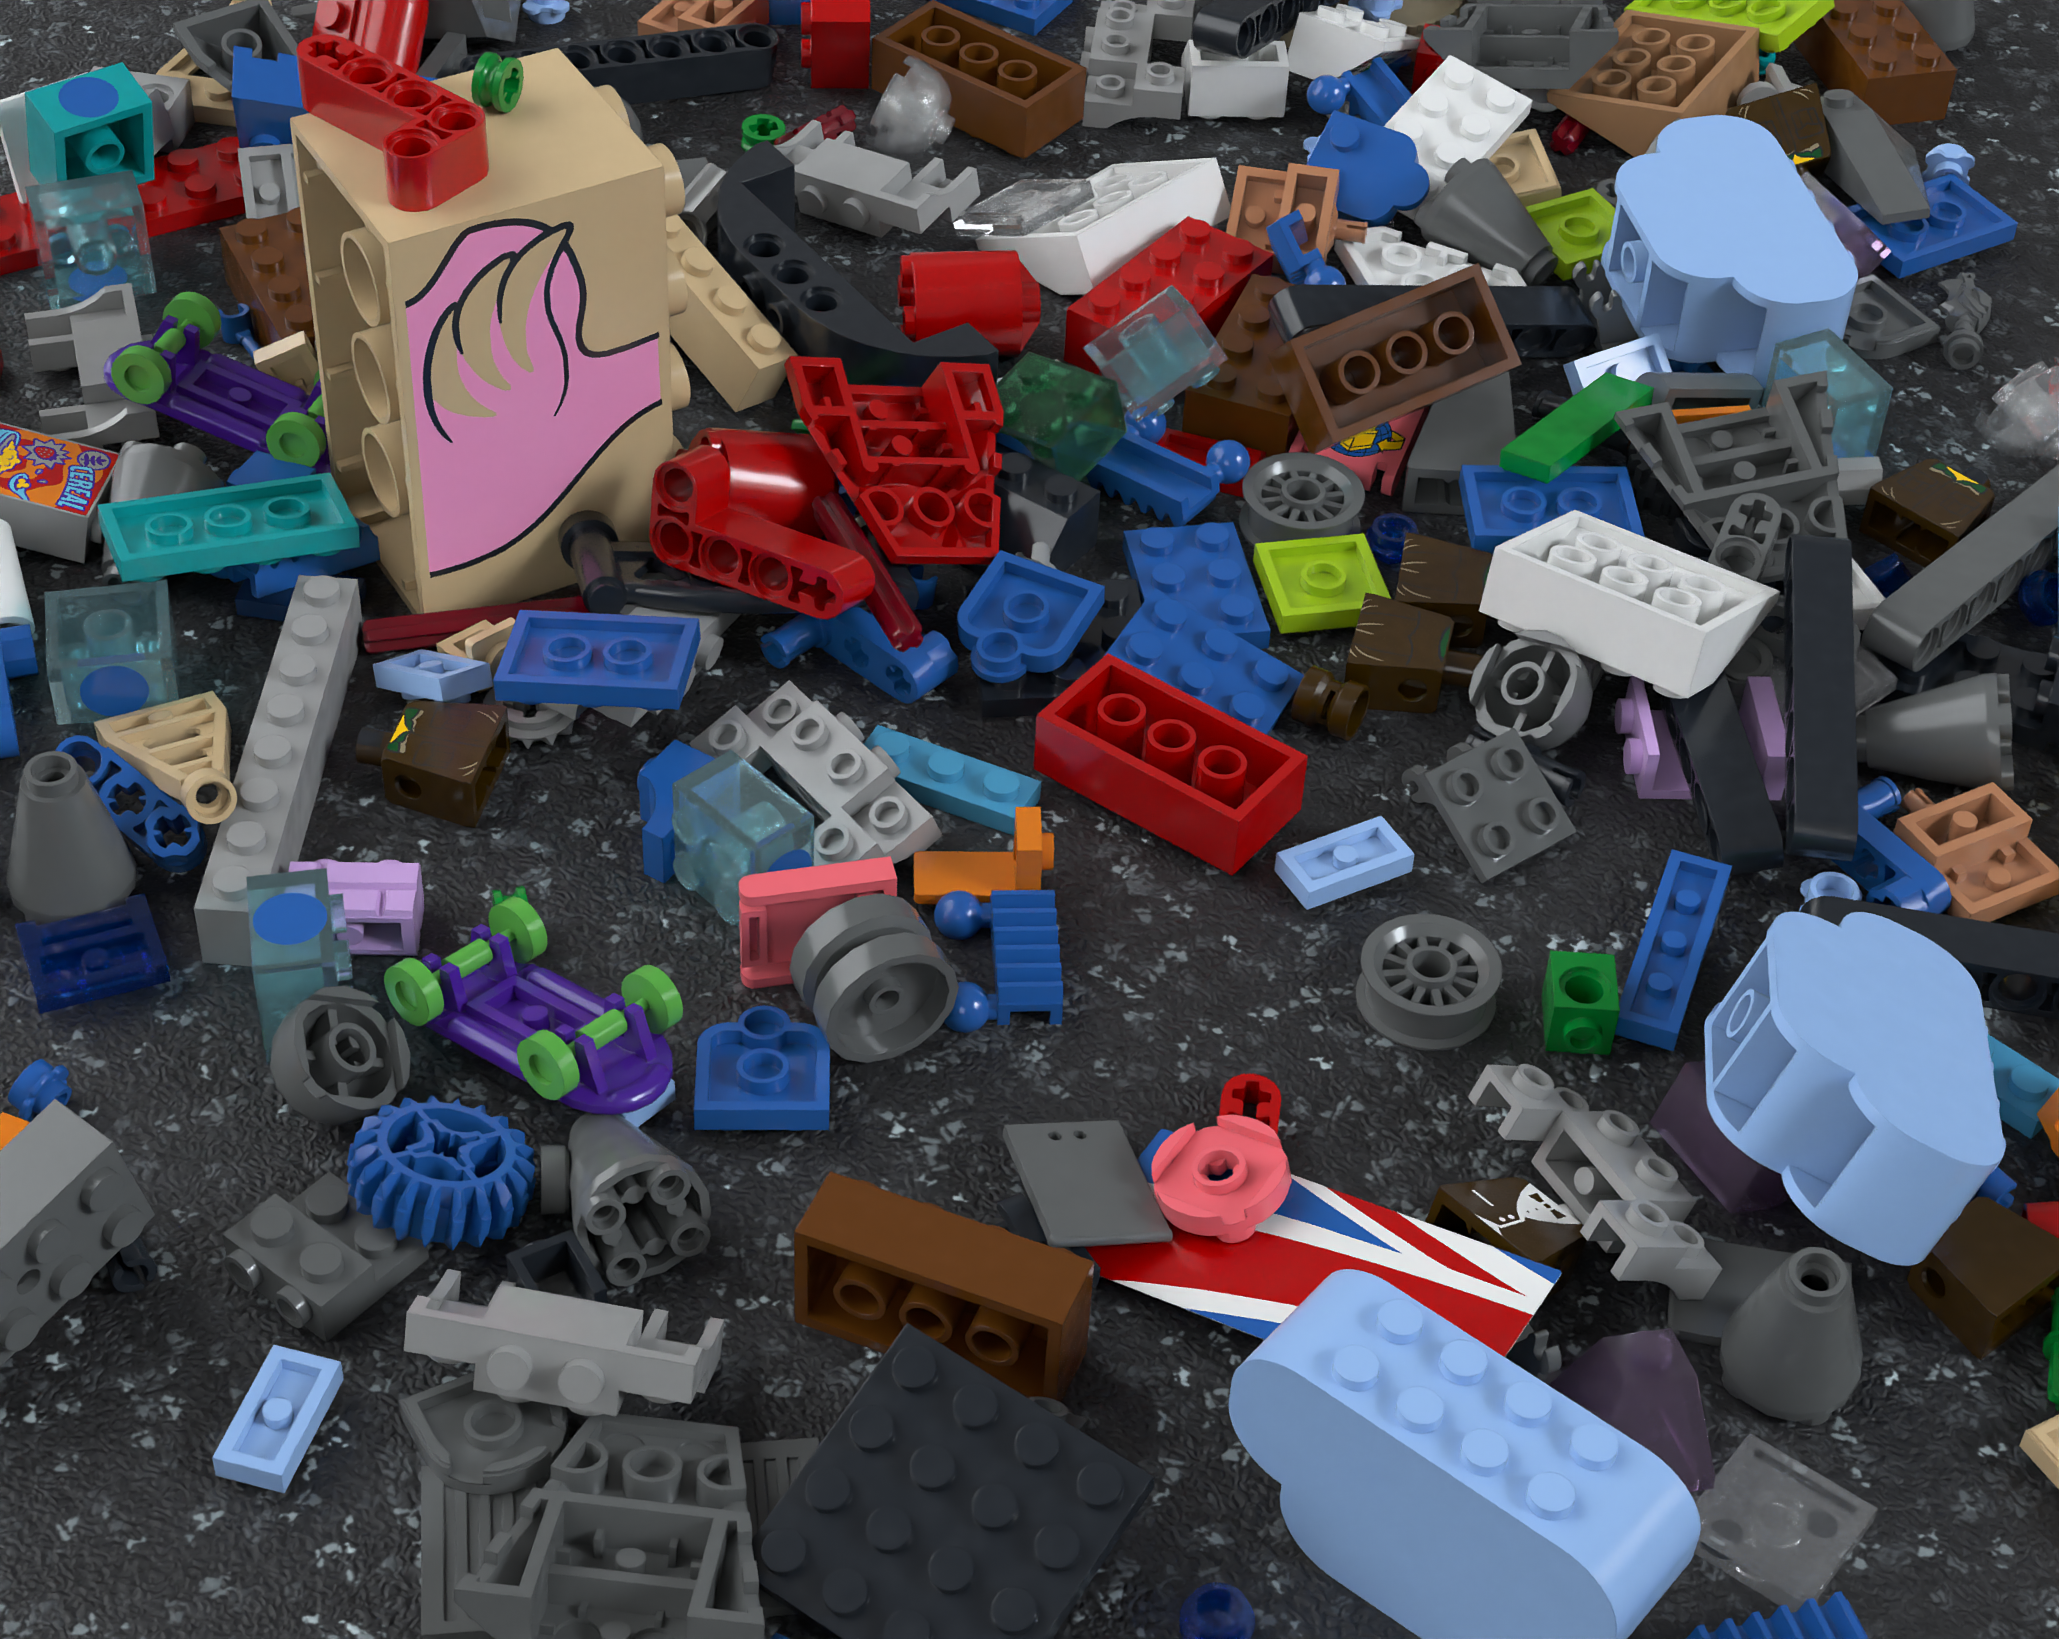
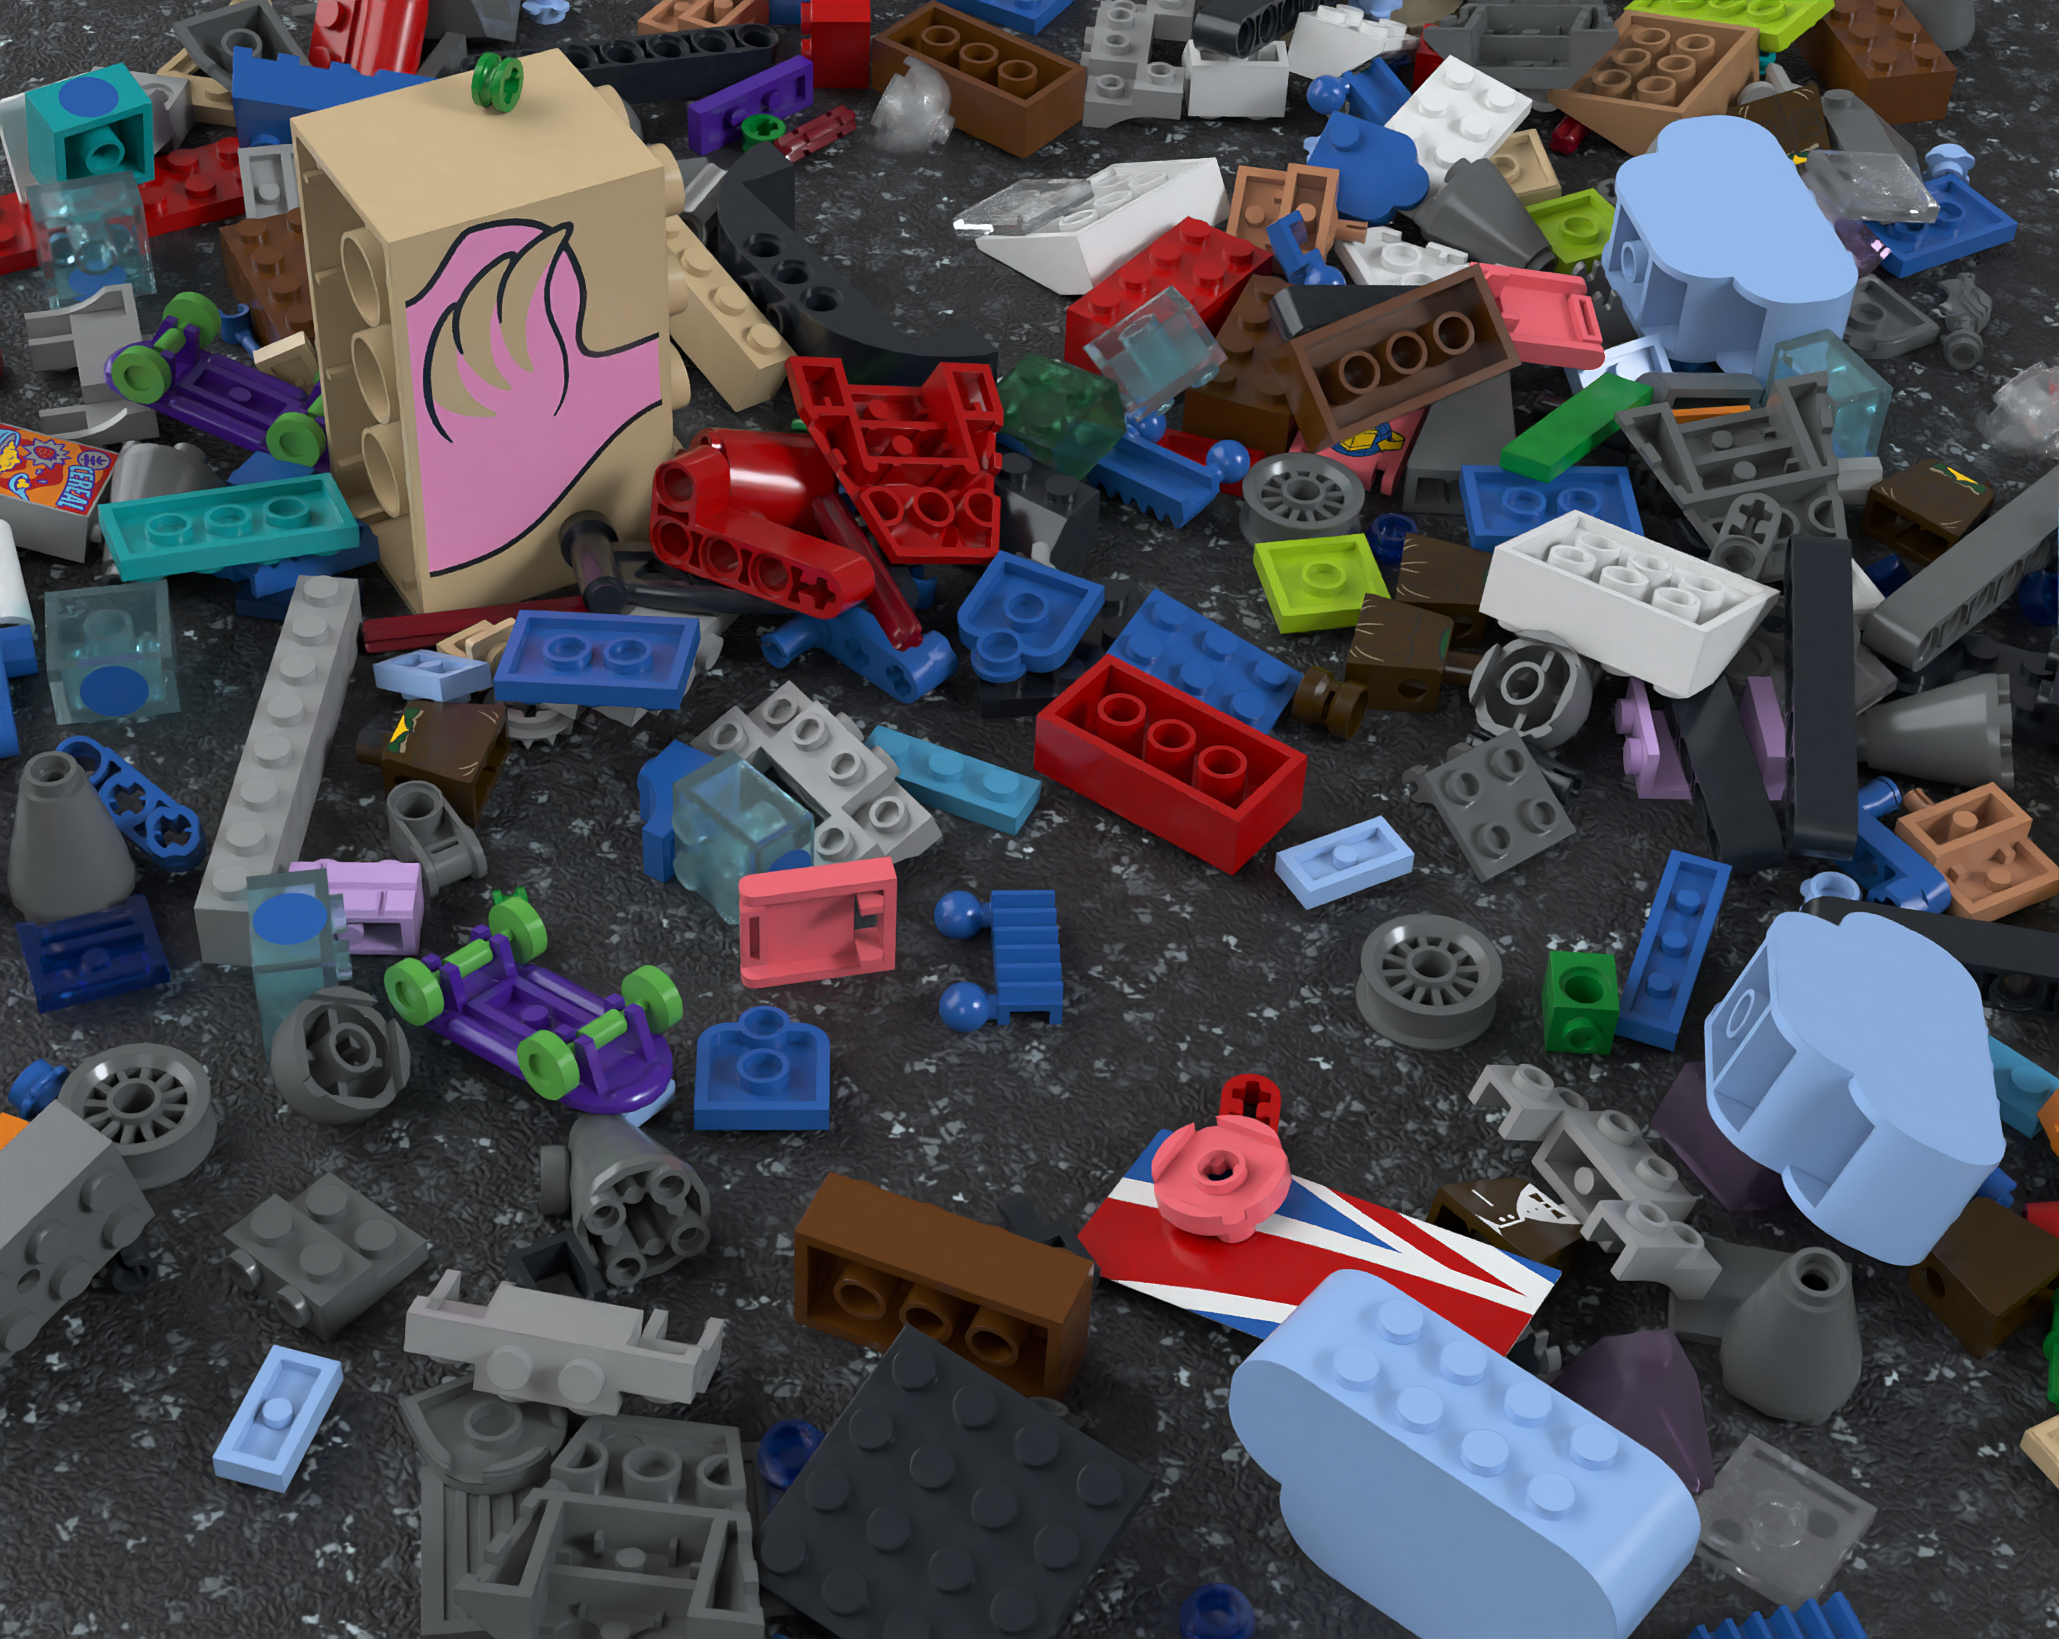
tan plate [94,691,237,824] -> none
red beam [296,34,489,212] -> none
blue gear [347,1095,536,1251] -> none
light grey bracket [774,120,980,238] -> none
dark grey wheel [789,893,959,1063] -> none
red cylinder [897,250,1041,358] -> none
orange bracket [913,807,1054,904] -> none
dark grey container [1002,1120,1173,1248] -> none
blue plate [1122,522,1271,649] -> none
none -> dark grey wheel [58,1043,217,1191]
none -> dark grey piece [387,781,487,900]
none -> dark purple plate [688,55,813,156]
none -> clear blue plate [757,1419,825,1492]
none -> coral container [1469,262,1606,370]
none -> clear tile [1804,150,1940,223]

